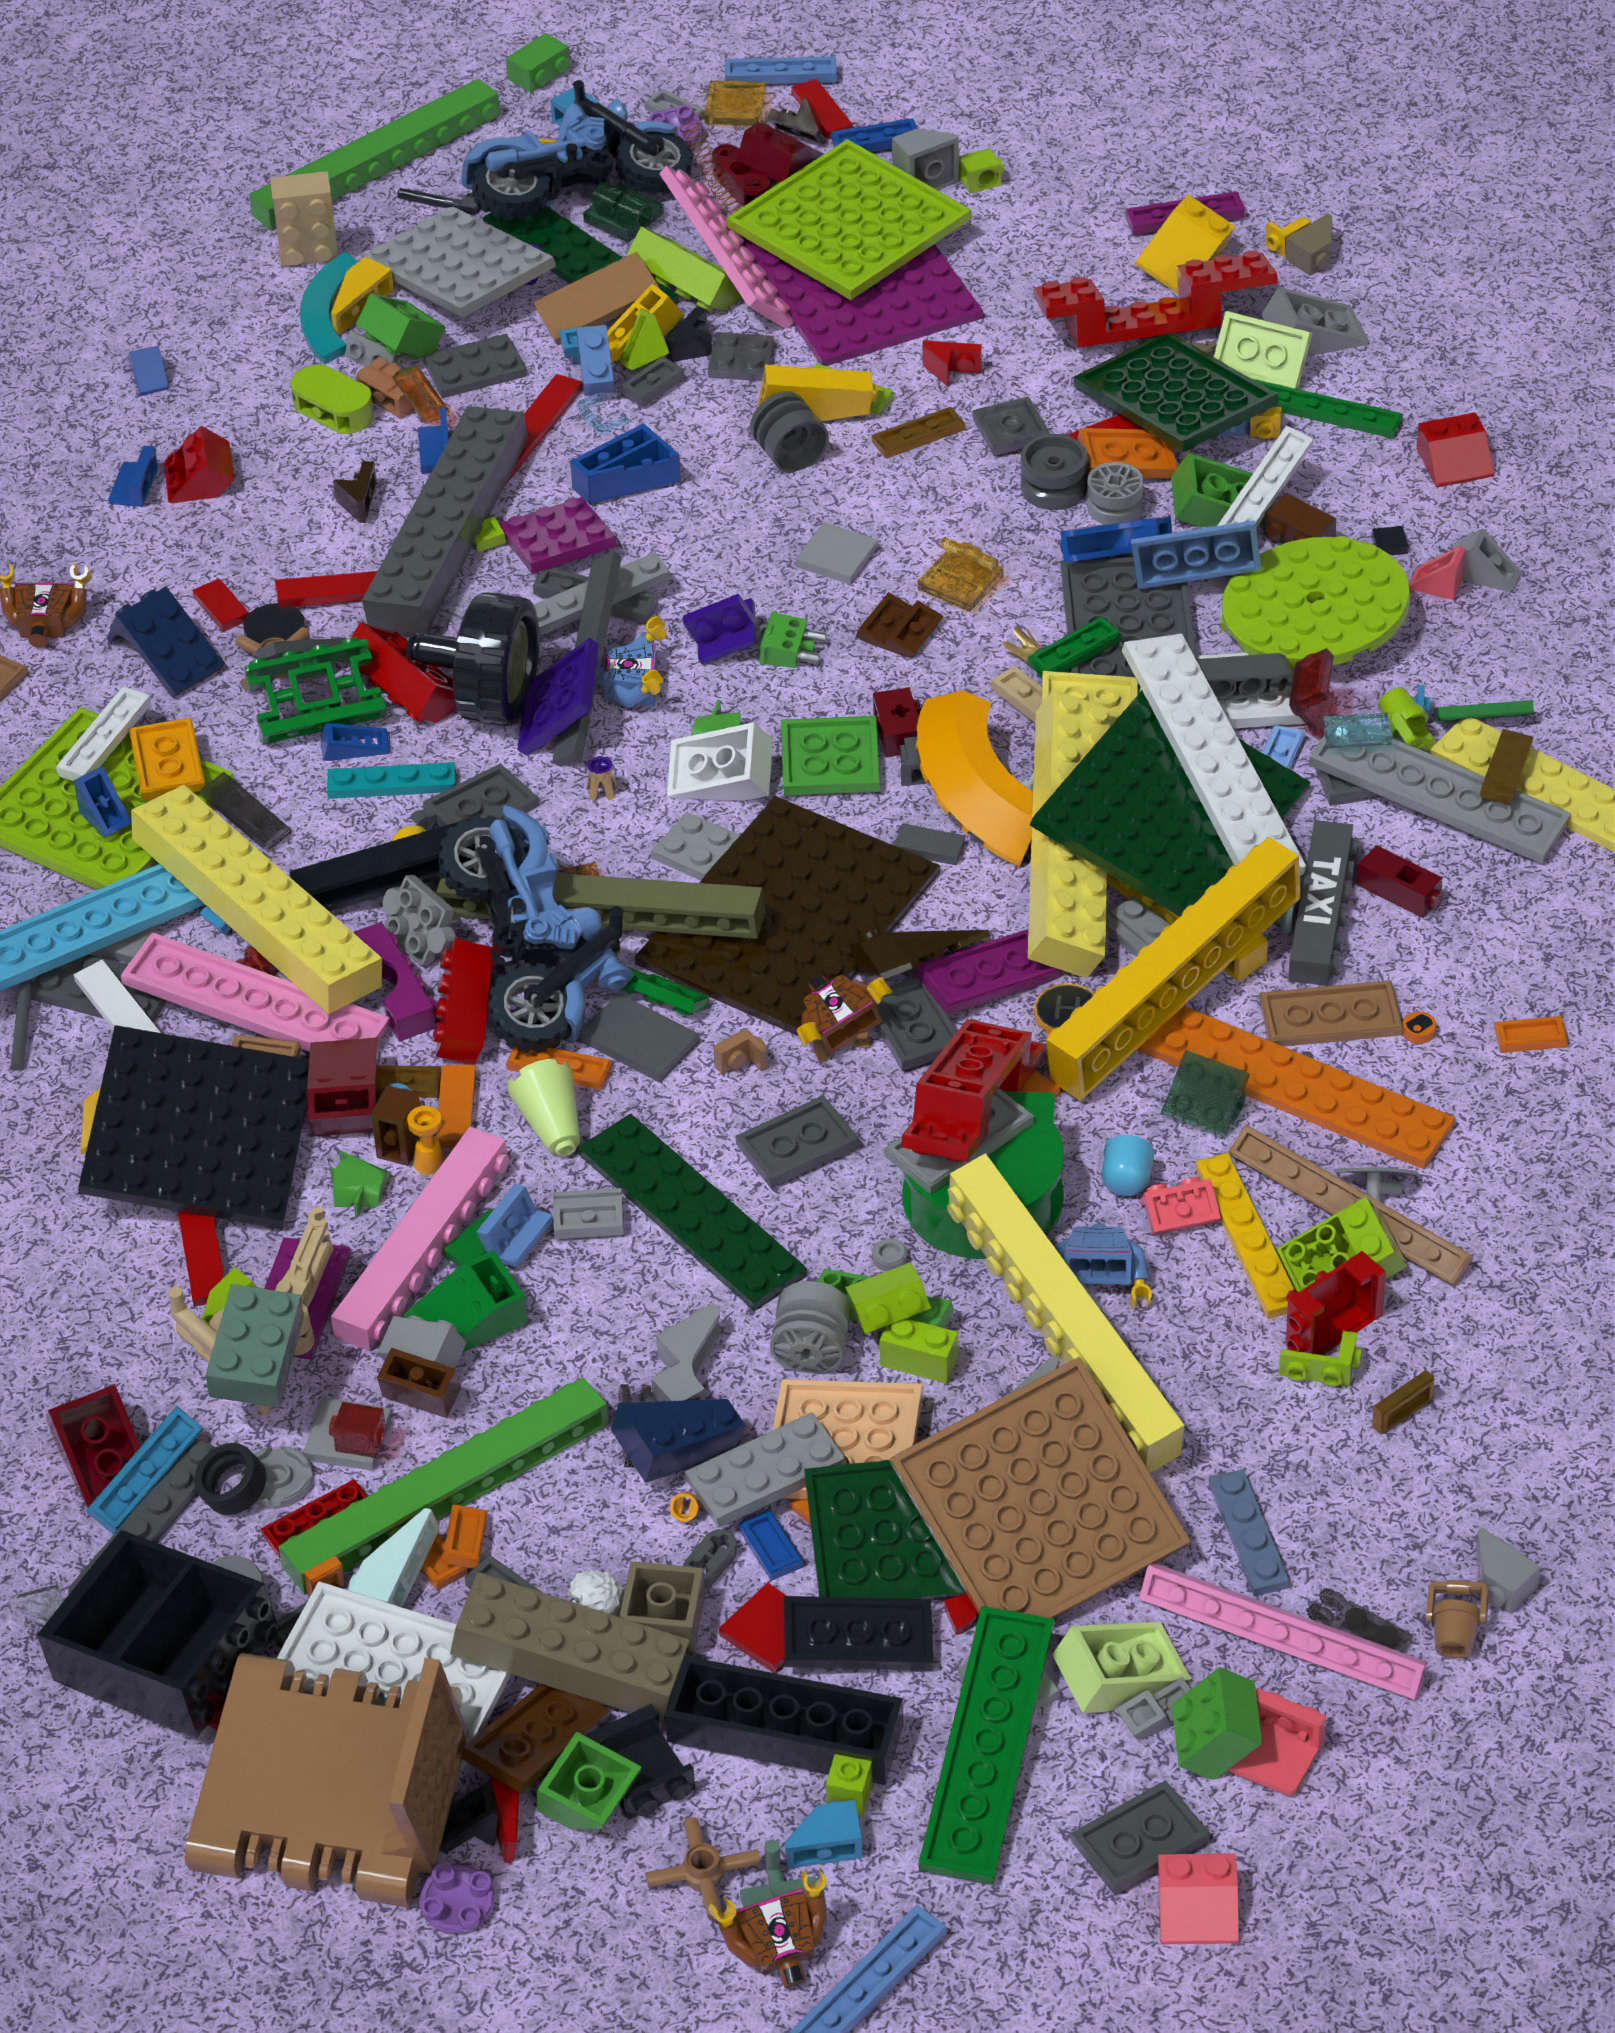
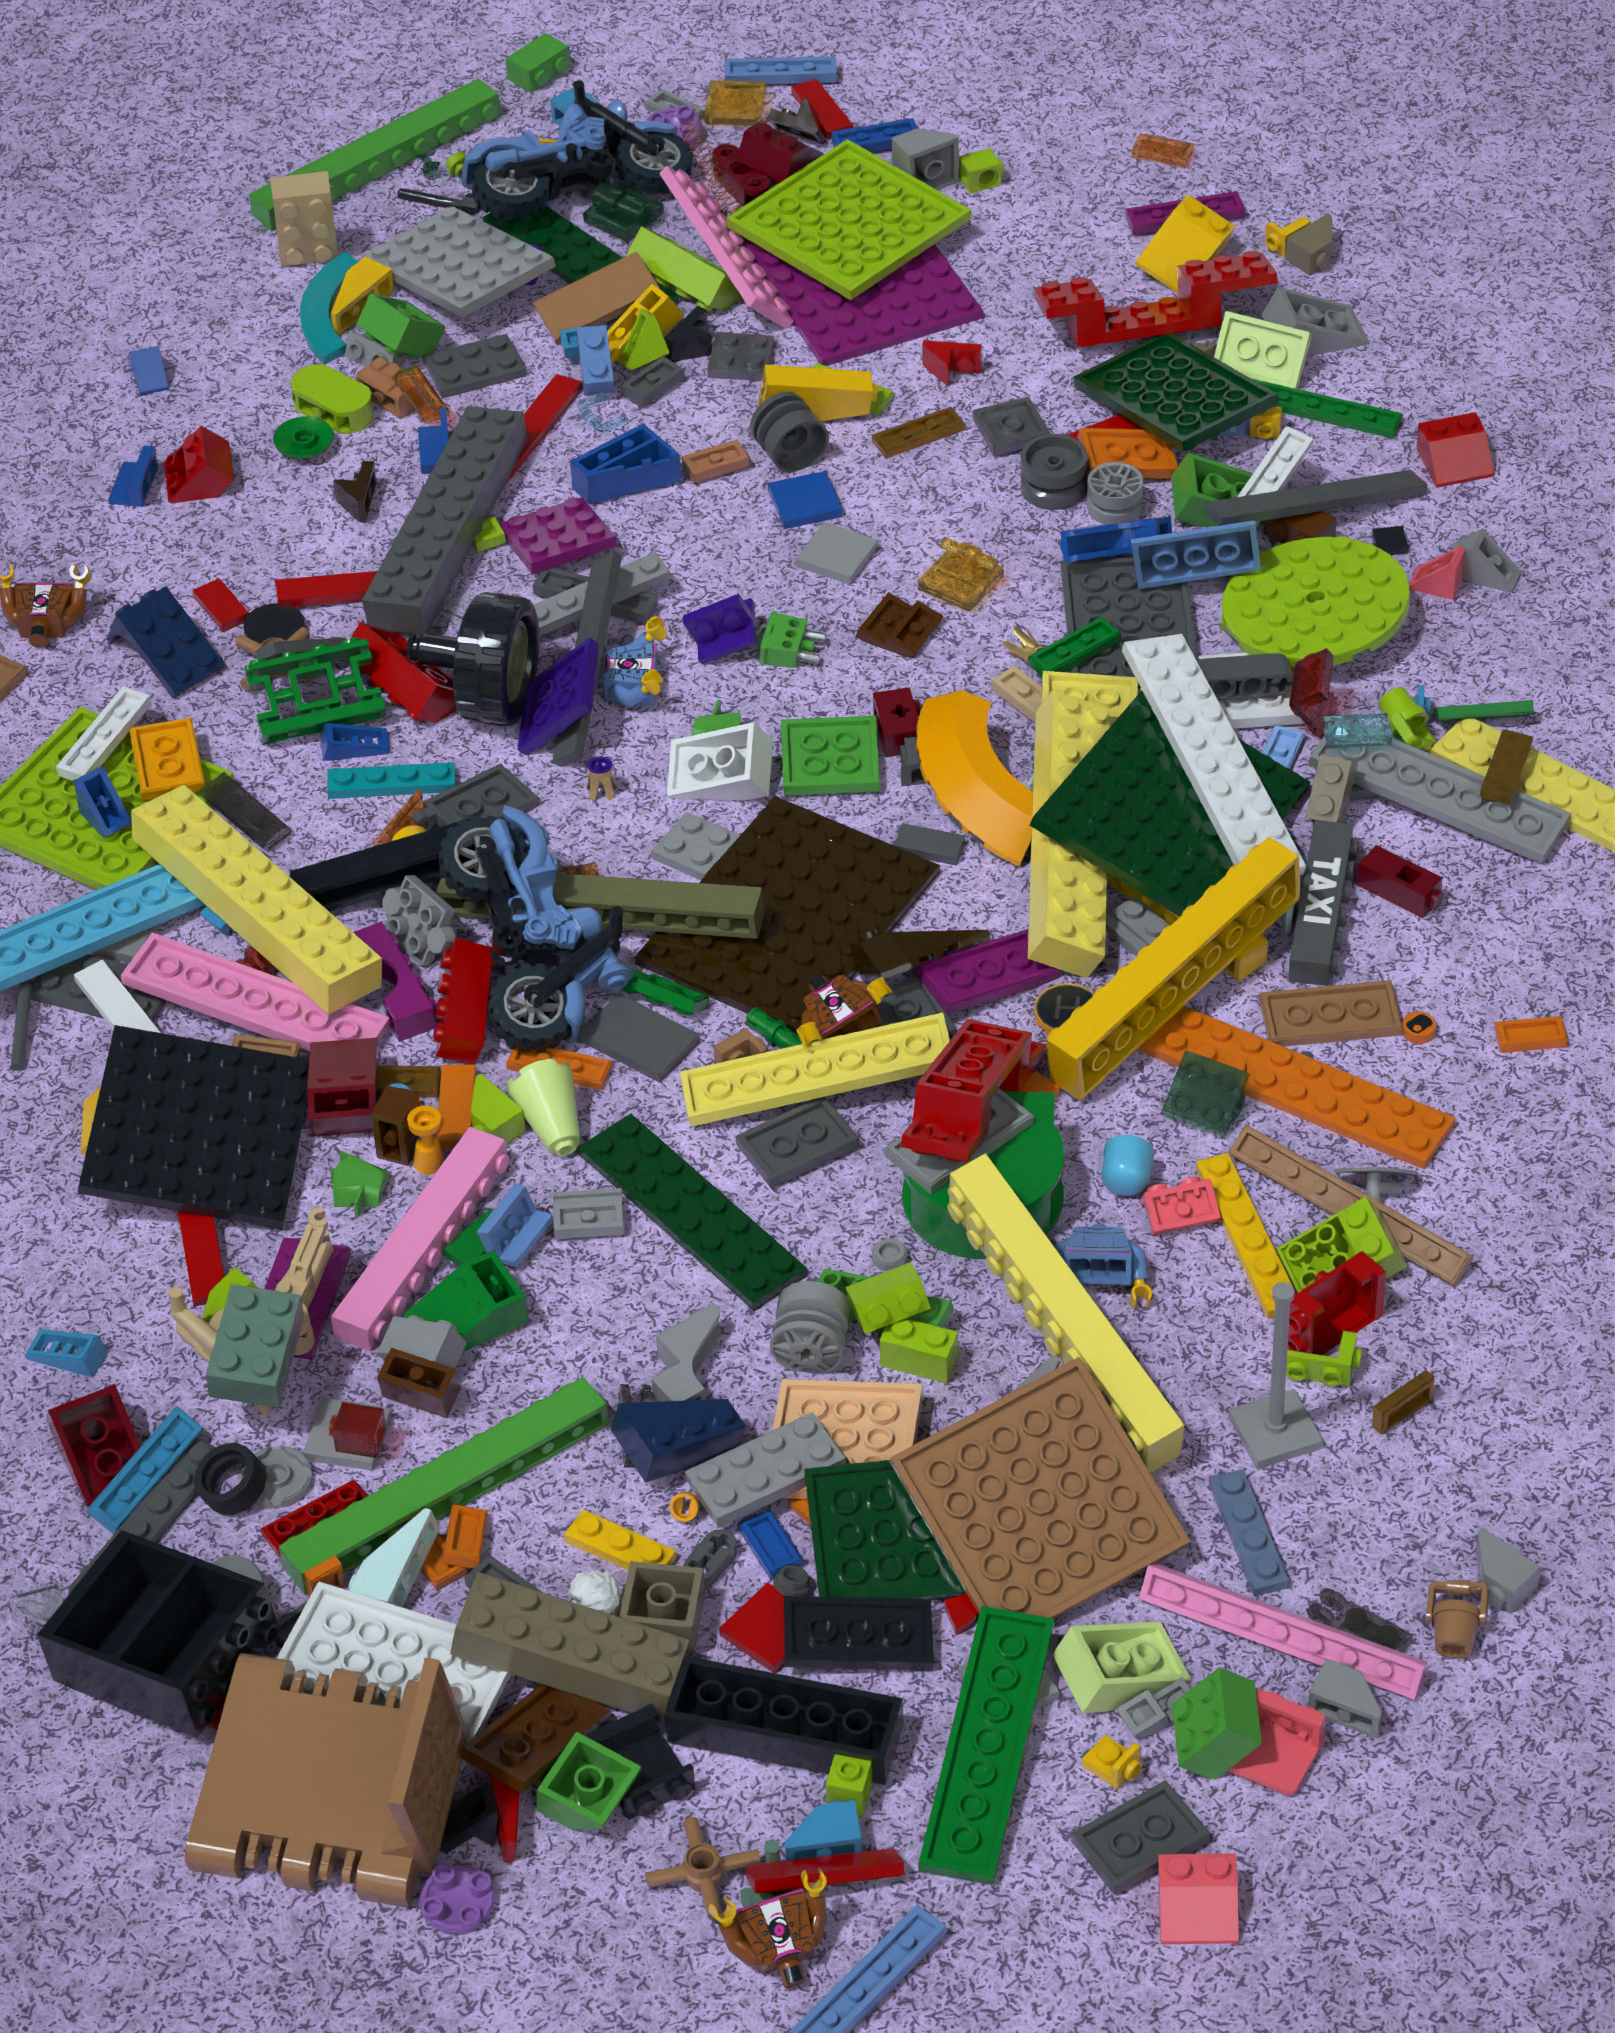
none -> dark azure slope [25,1329,107,1377]
none -> green dish [273,416,333,458]
none -> clear orange slope [371,789,423,846]
none -> clear green piece [416,154,441,179]
none -> lime plate [446,152,466,178]
none -> lime slope [471,1073,526,1144]
none -> yellow plate [564,1509,677,1571]
none -> light yellow plate [680,1013,950,1127]
none -> nougat plate [682,439,750,483]
none -> green pin [745,1007,802,1049]
none -> red tile [746,1848,904,1894]
none -> blue tile [768,471,843,529]
none -> dark grey plate [773,1565,810,1596]
none -> yellow bracket [1082,1735,1142,1790]
none -> clear orange tile [1132,133,1195,168]
none -> dark grey tile [1205,470,1427,526]
none -> light grey tile [1228,1283,1323,1469]
none -> dark tan brick [1305,754,1358,823]
none -> light grey slope [1308,1659,1382,1739]

